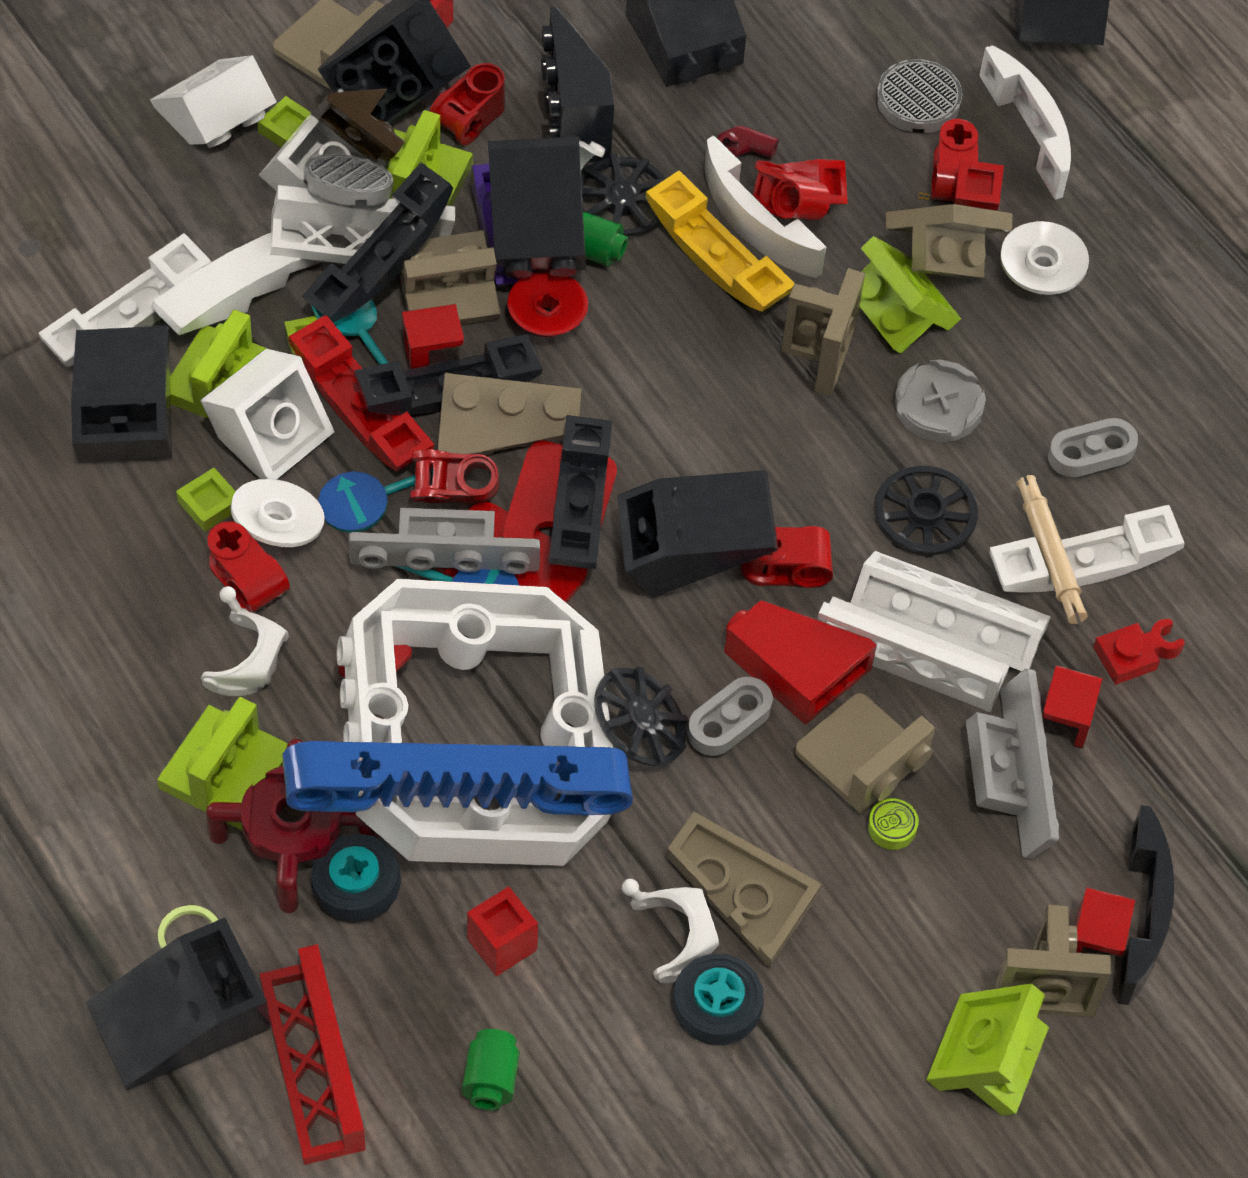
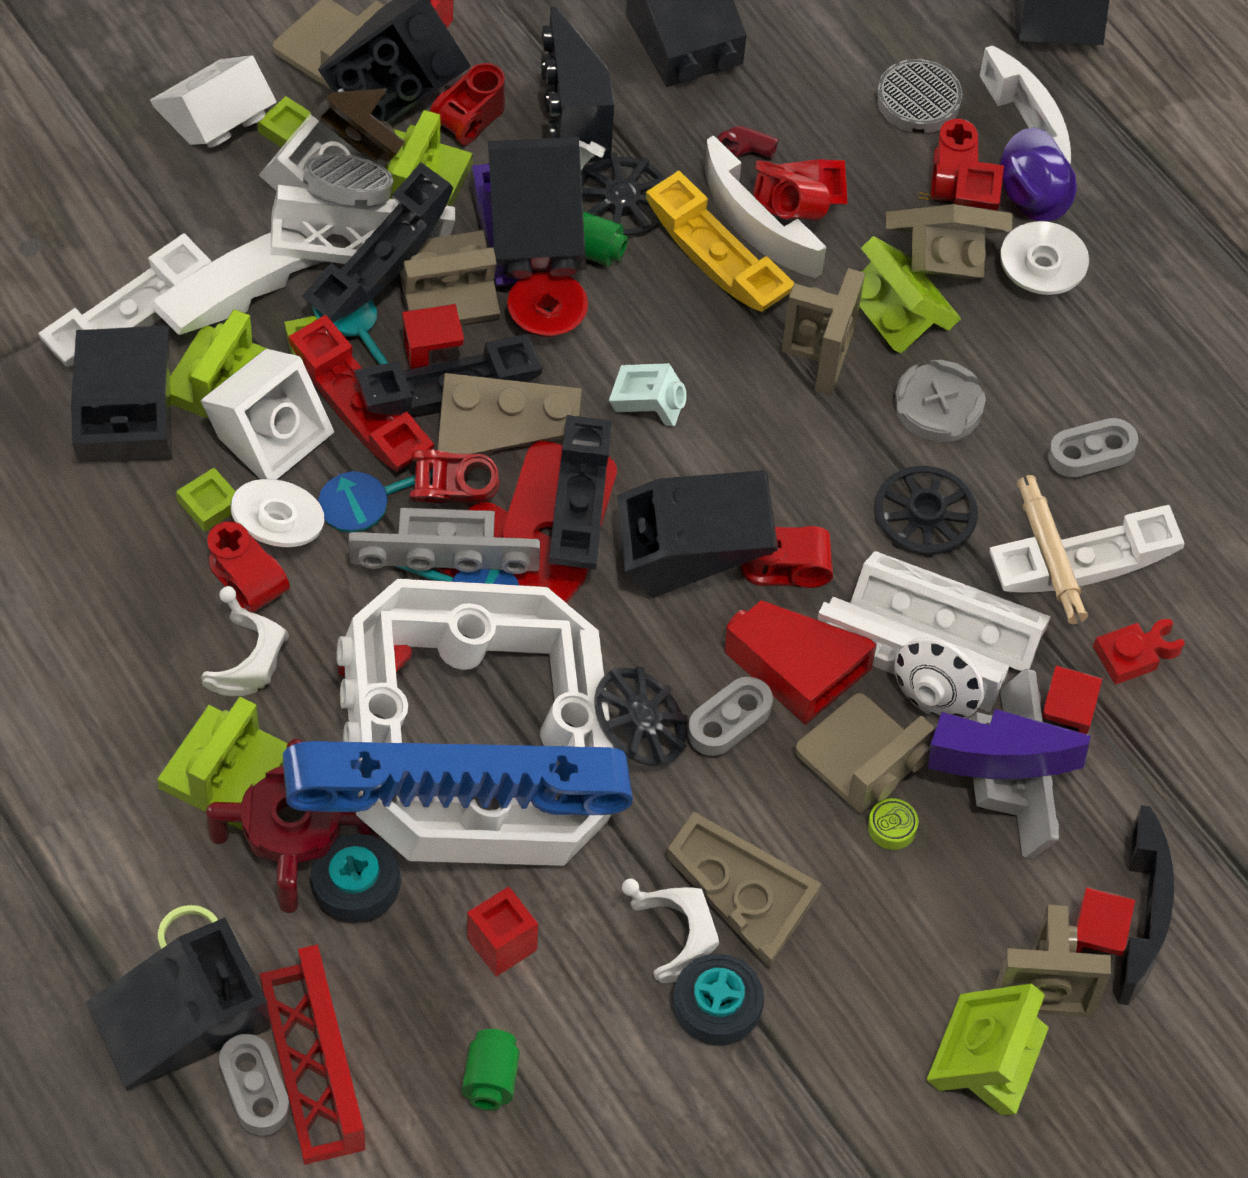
none -> light grey plate [219,1034,289,1136]
none -> light aqua bracket [609,363,686,426]
none -> white dish [894,637,984,718]
none -> dark purple slope [928,709,1091,779]
none -> dark purple piece [1001,127,1077,222]

